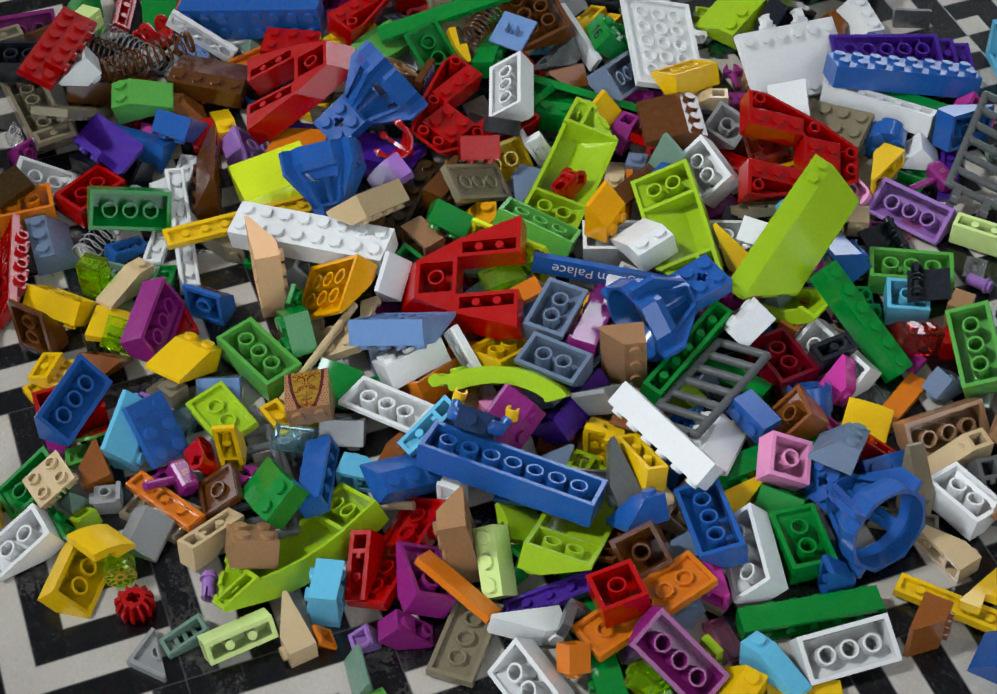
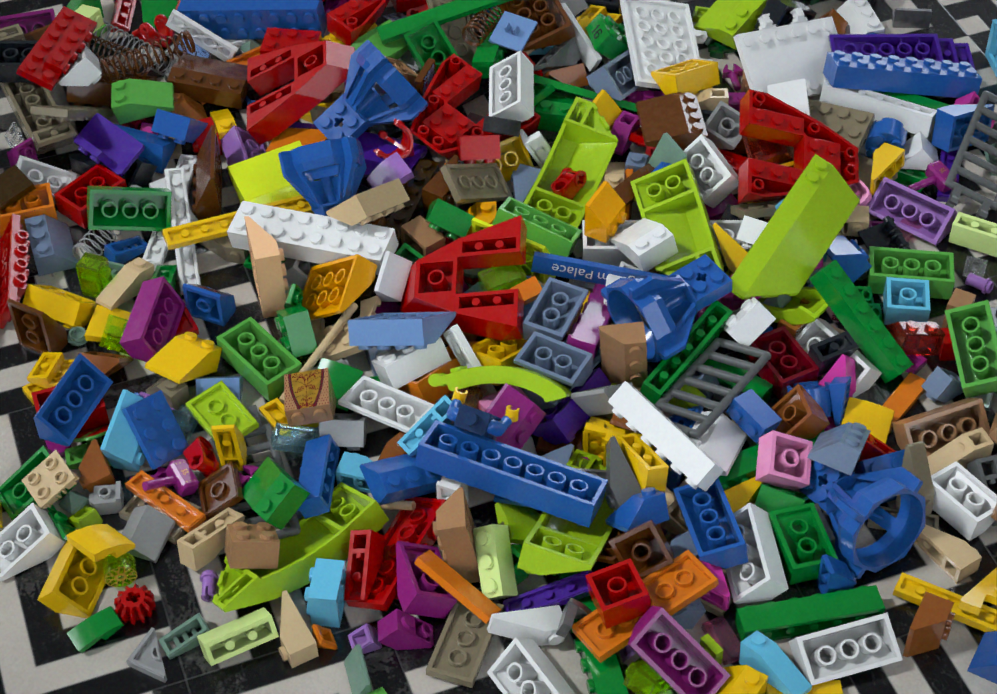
yellow slope [445,27,471,64] -> none
orange brick [556,640,591,679] -> none
black hinge [907,261,951,303] -> none
none -> sand green plate [67,326,87,346]
none -> green slope [67,606,124,654]
none -> blue slope [829,376,851,426]

